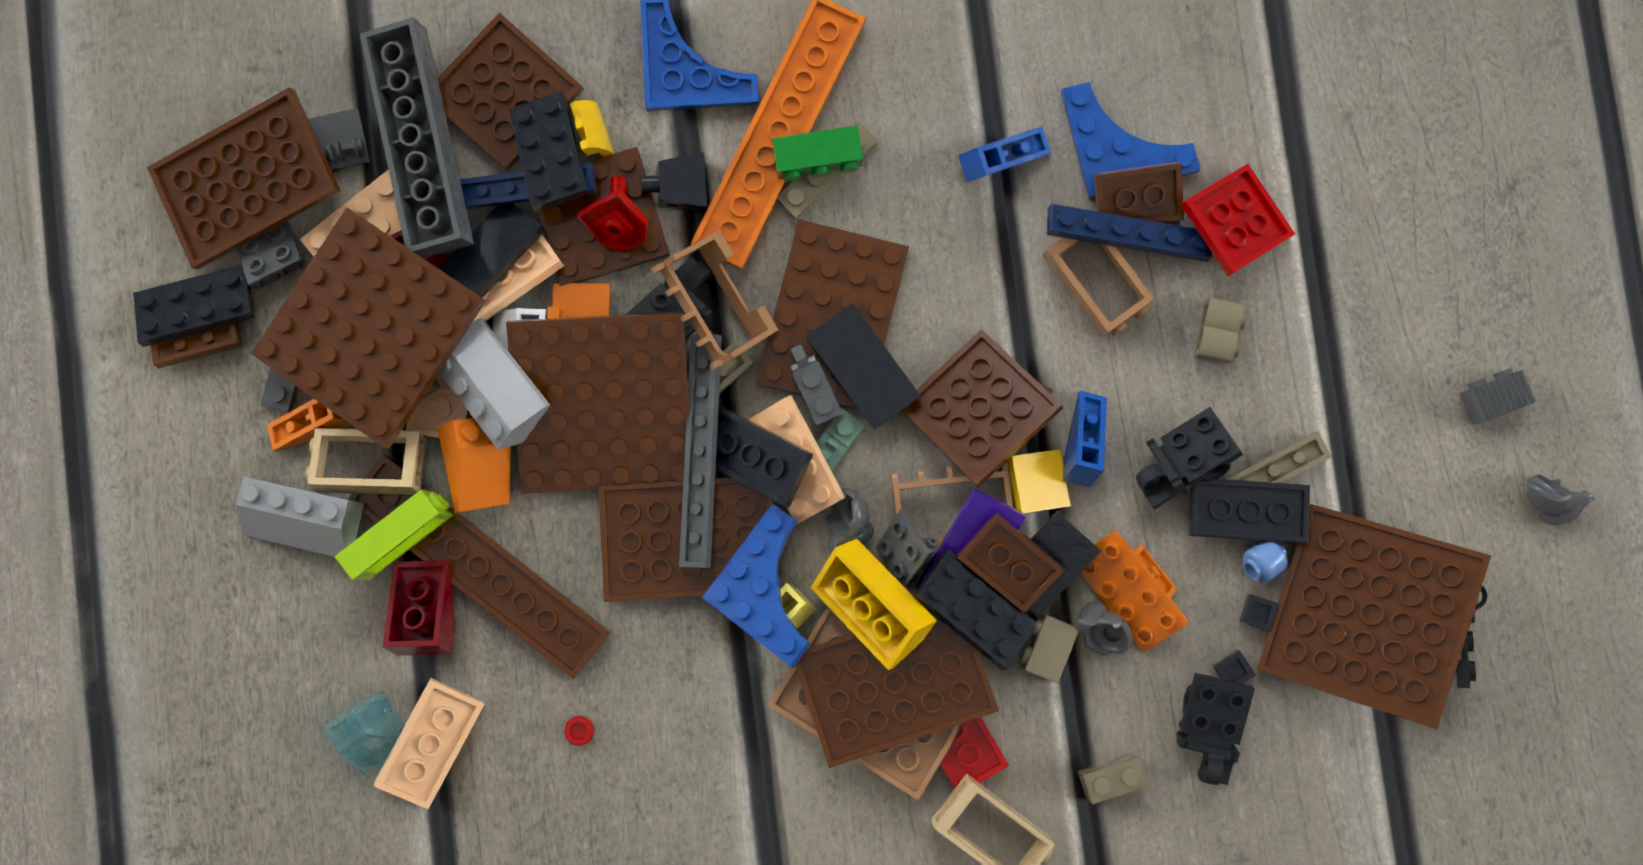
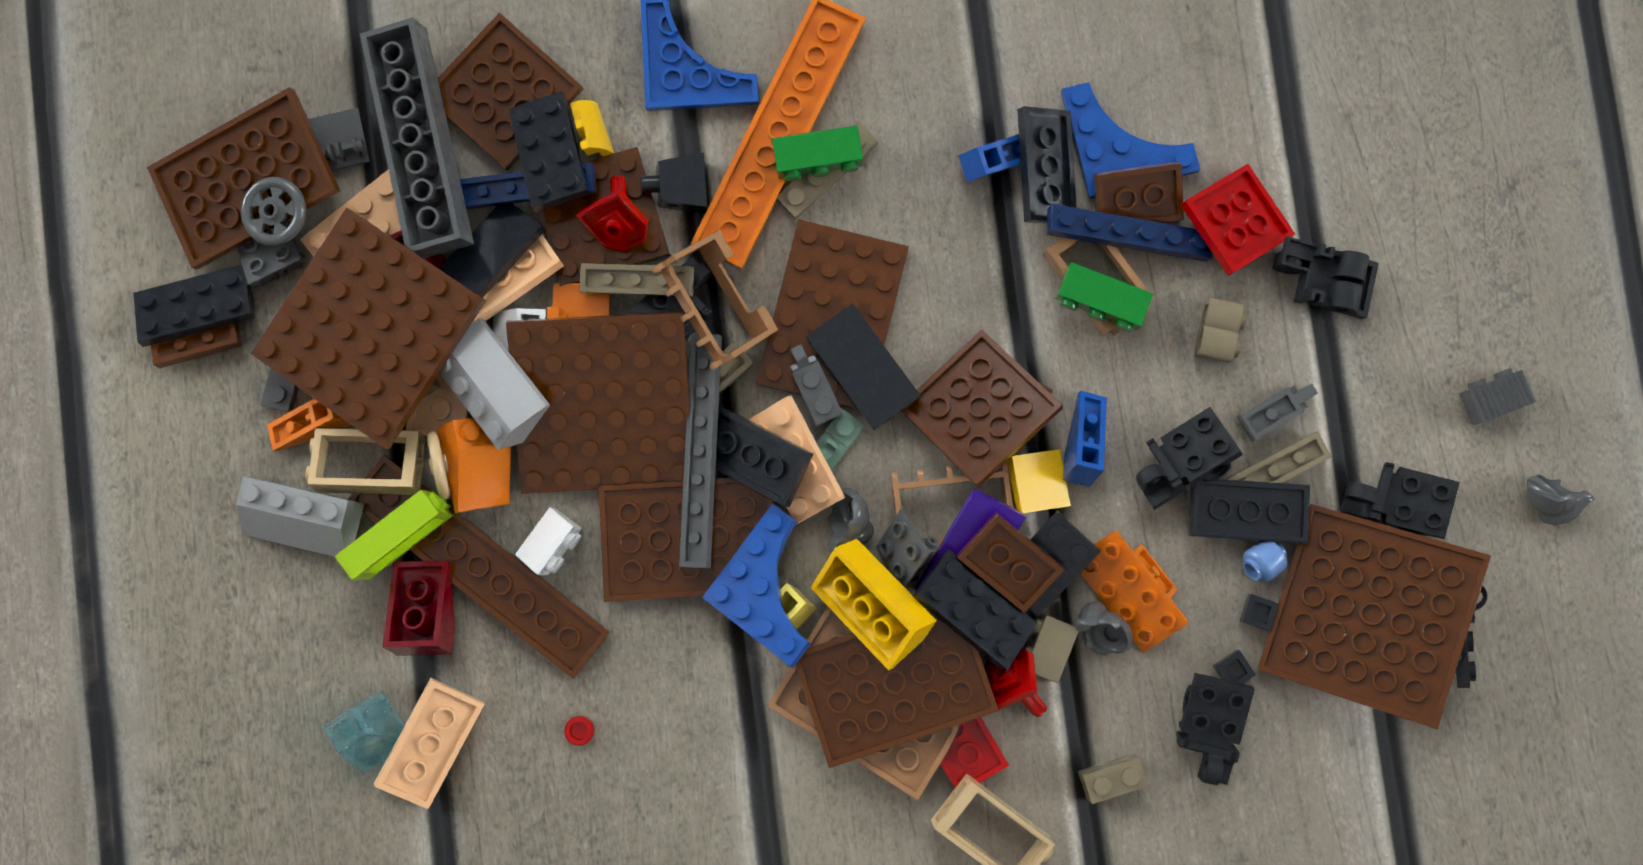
none -> dark grey plate [241,177,306,246]
none -> tan plate [427,431,451,500]
none -> white slope [515,507,582,575]
none -> dark tan plate [579,263,694,297]
none -> red piece [984,648,1047,717]
none -> black plate [1017,106,1077,224]
none -> green brick [1055,262,1153,332]
none -> dark grey hinge [1237,384,1318,442]
none -> black plate [1273,236,1379,319]
none -> black plate [1340,462,1460,539]

